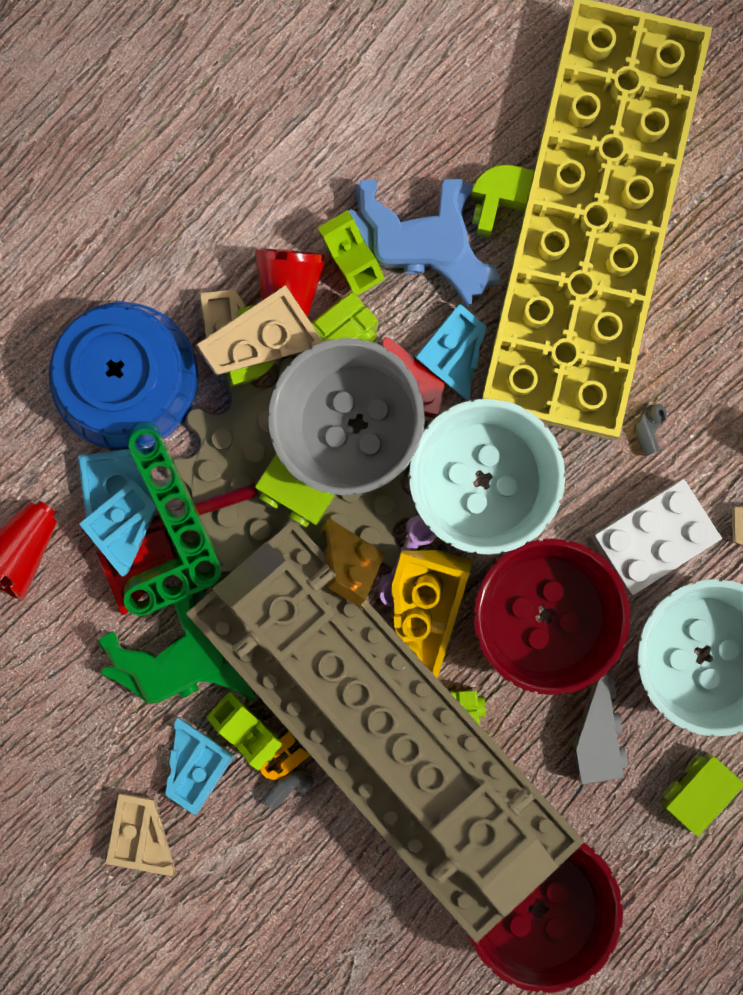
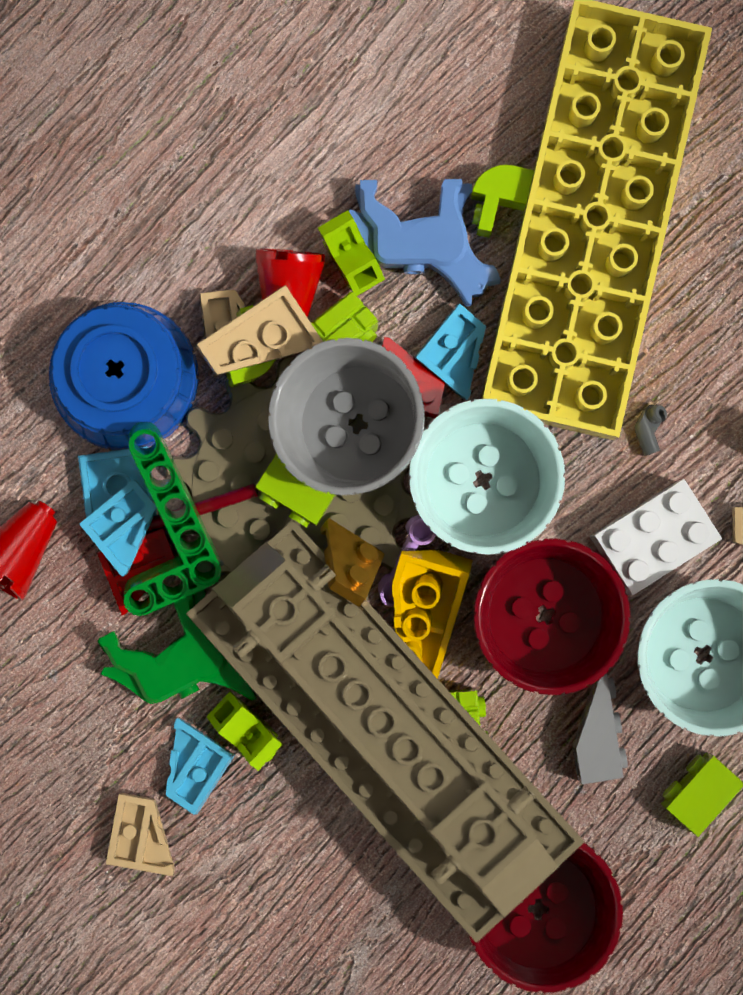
light orange beam [260,731,310,780] -> none
dark grey arm [263,769,315,809] -> none

